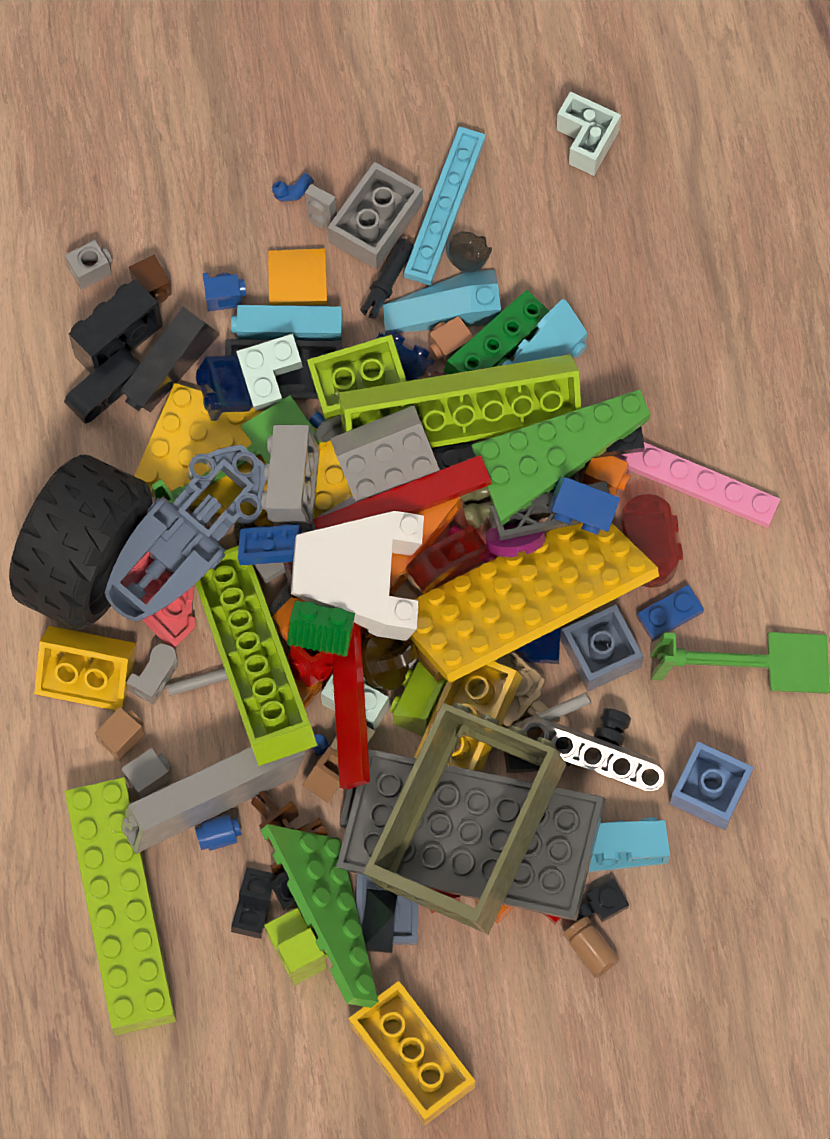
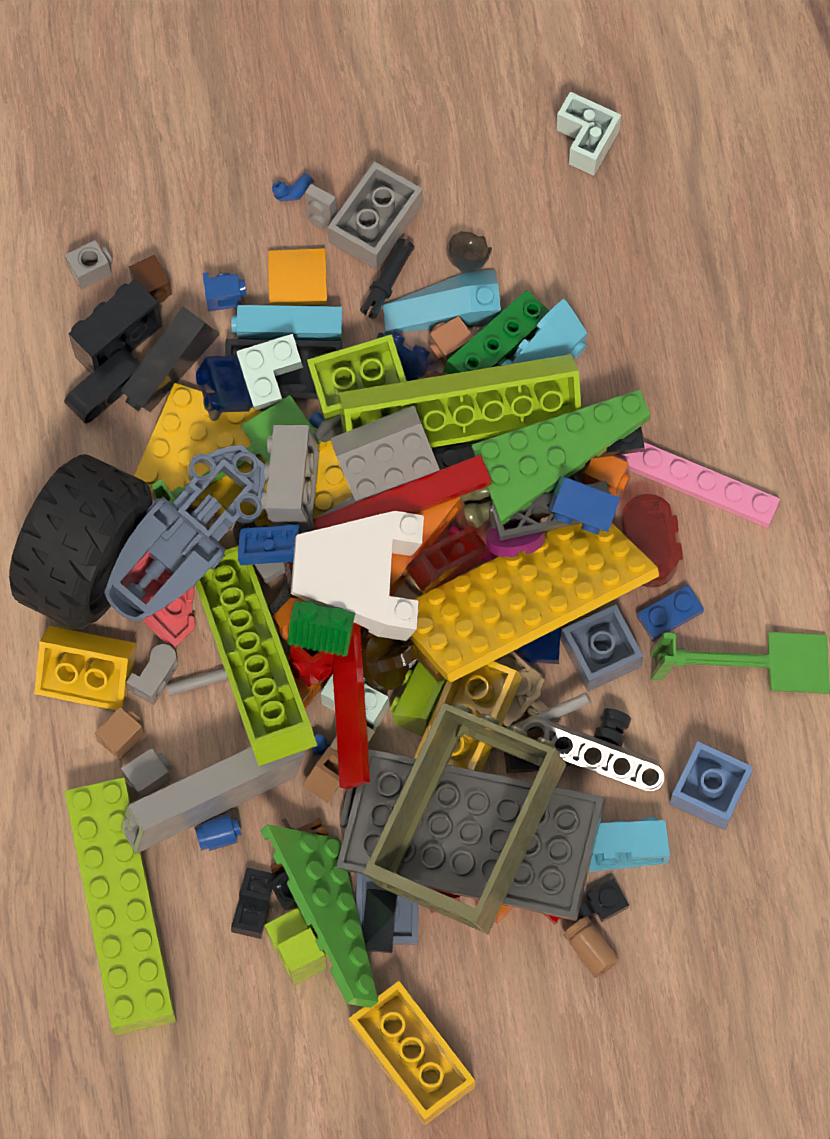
reddish brown bracket [251,791,299,850] -> none
medium azure plate [404,126,486,286] -> none

